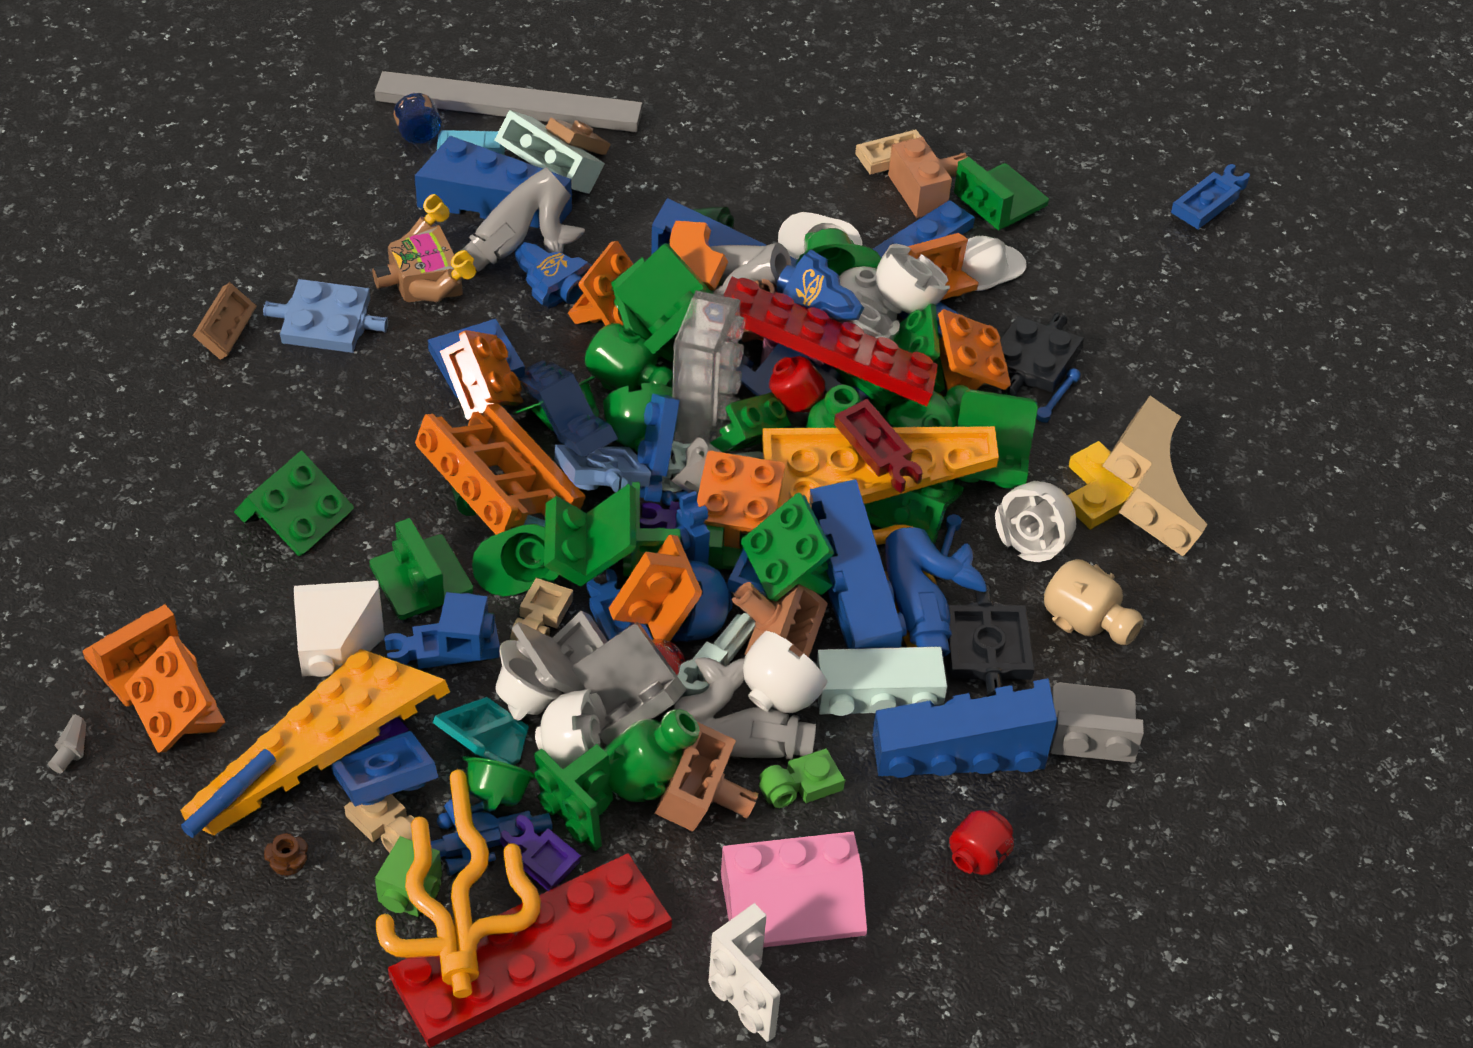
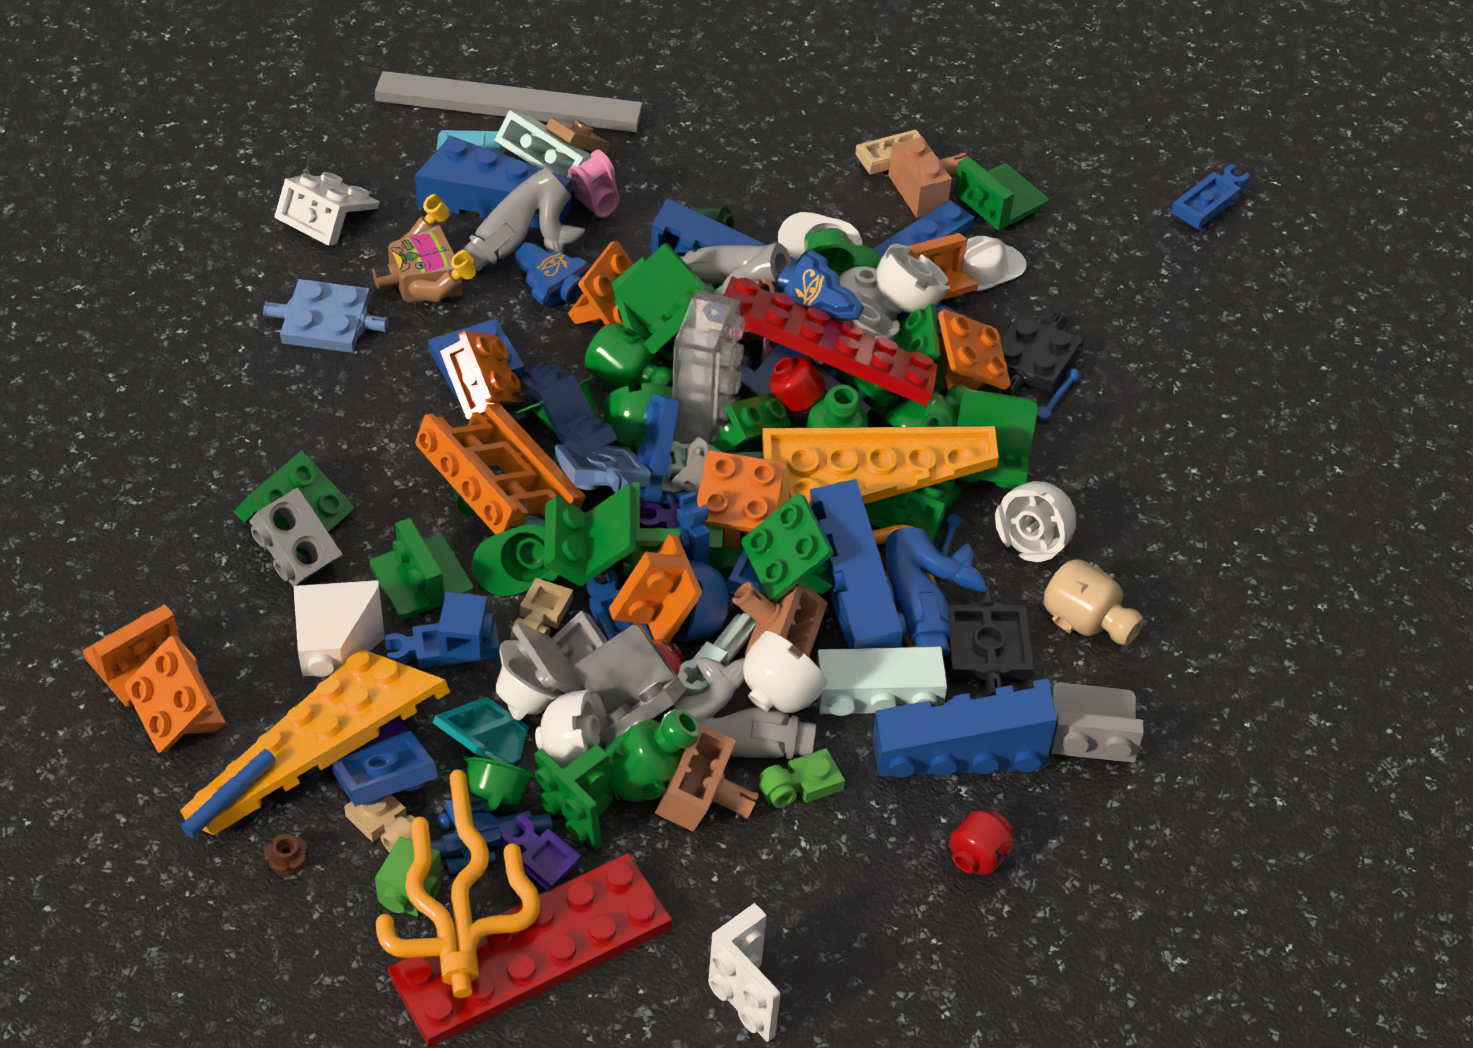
light grey bar [48,714,86,773] -> none
medium nougat plate [193,282,257,360] -> none
clear blue head [394,93,442,143] -> none
orange tile [670,221,728,291] -> none
bright pink slope [721,831,867,948] -> none
dark red plate [834,399,923,493] -> none
yellow plate [1067,441,1133,530] -> none
tan arch [1102,396,1208,556] -> none
none -> light grey brick [249,487,343,588]
none -> white bracket [275,172,380,246]
none -> bright pink piece [568,149,620,218]

